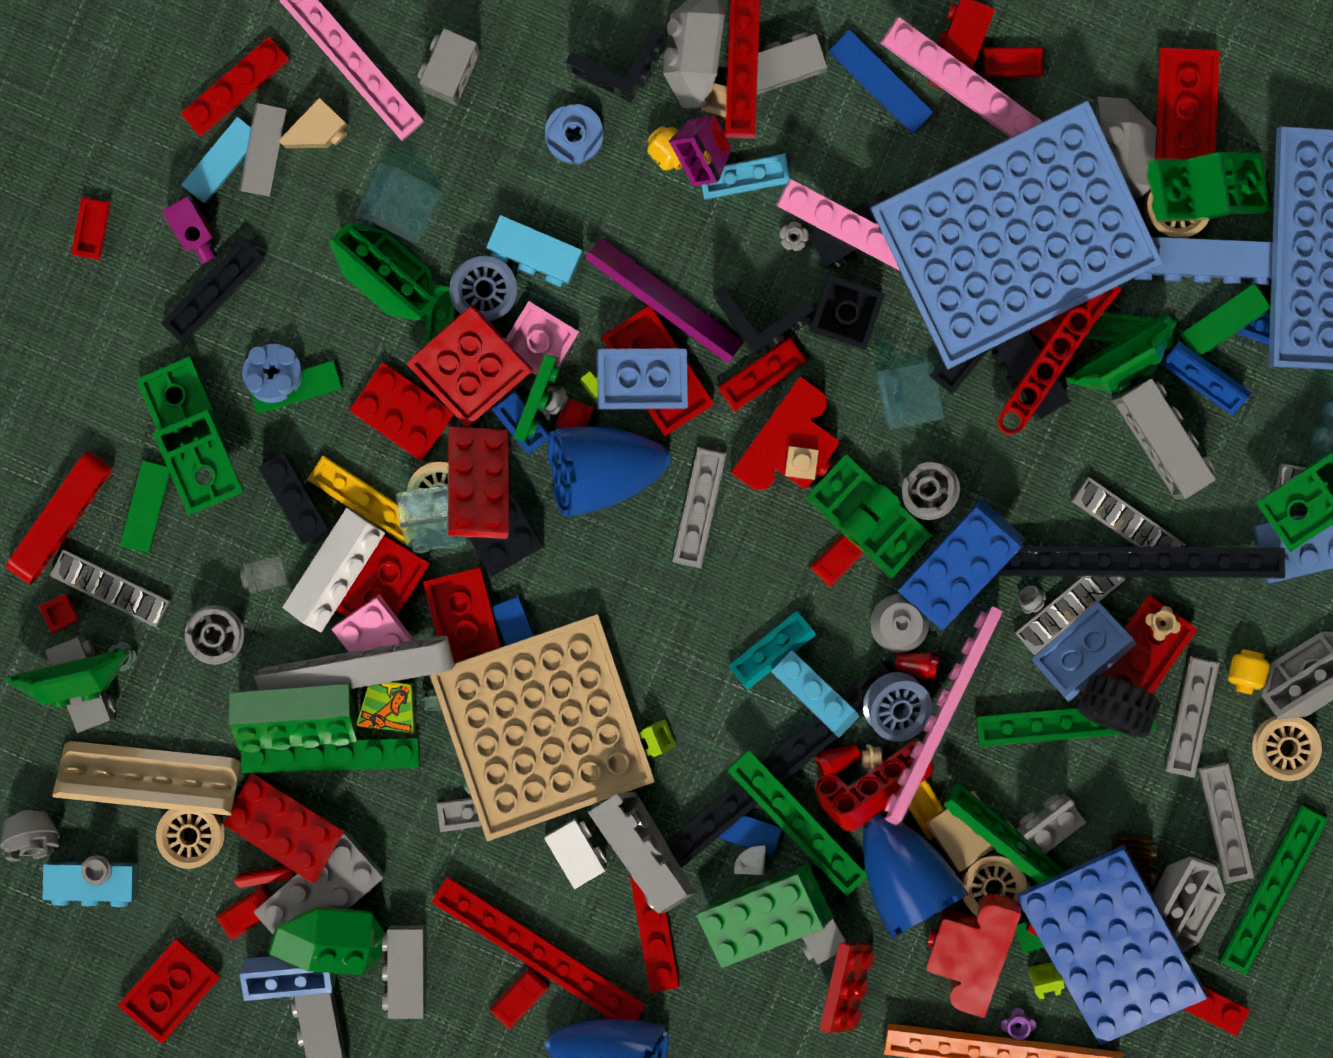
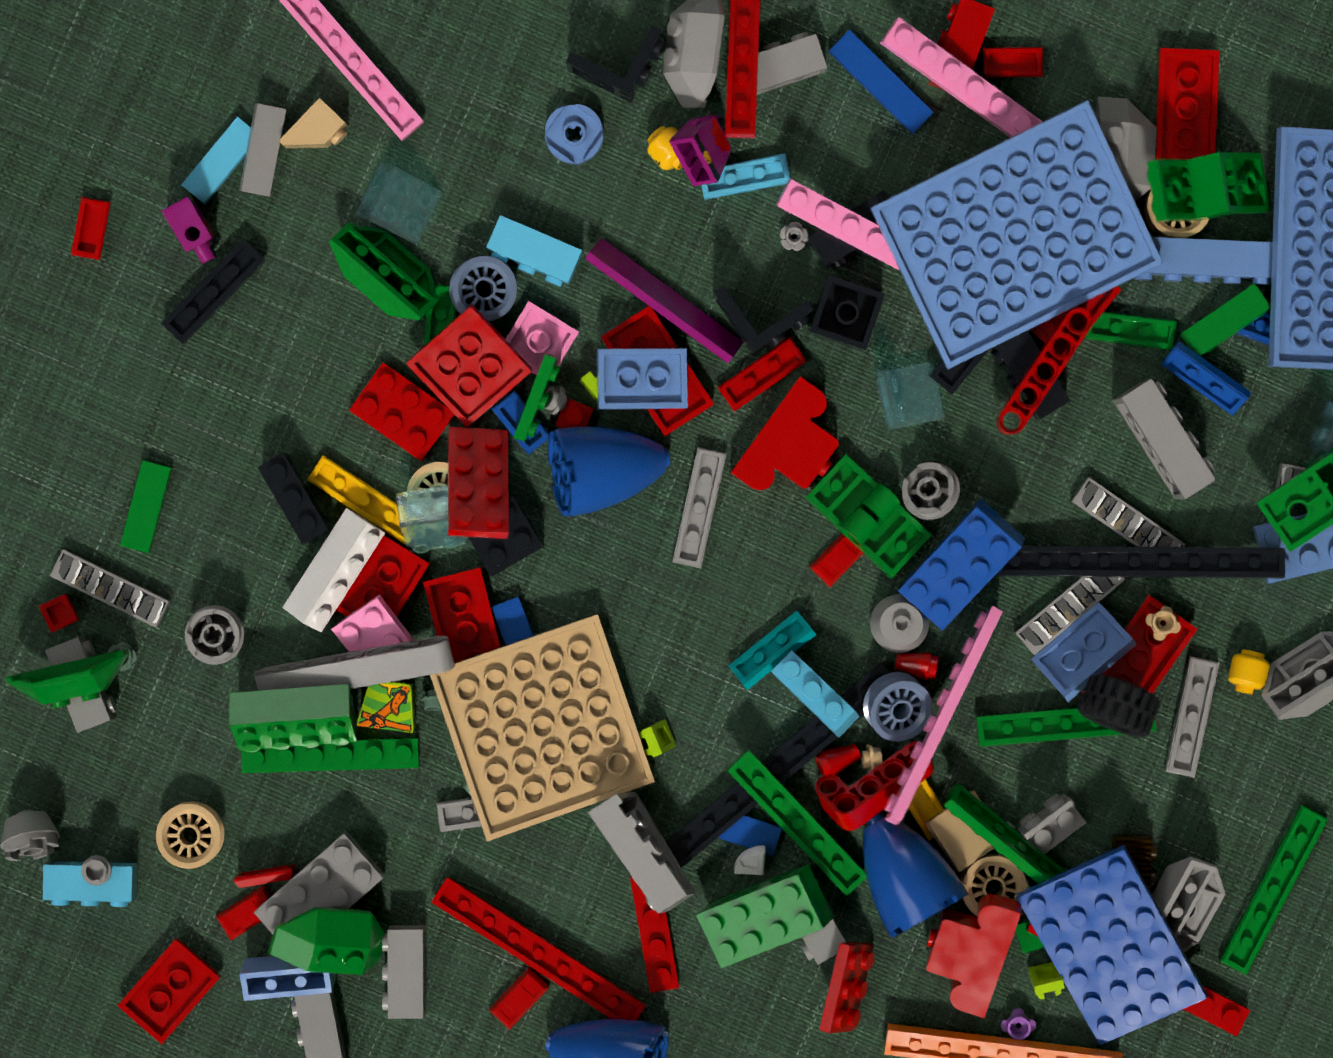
red beam [5,450,113,585] -> none
tan plate [53,741,241,816] -> none
green bracket [136,356,245,516] -> none
red plate [180,37,290,137] -> none
red plate [223,773,345,883] -> none
clear bracket [240,555,288,593] -> none
medium blue plate [242,344,303,403] -> none
green tile [251,361,343,415] -> none
light grey brick [418,29,481,106] -> none
white brick [544,817,607,889] -> none
tan plate [701,83,727,119] -> none
tan plate [785,446,818,480] -> none
light grey plate [1018,586,1046,614] -> none
green wedge [1063,312,1173,393] -> none
light grey tile [1198,762,1254,884] -> none
tan wheel [1252,716,1322,781] -> none

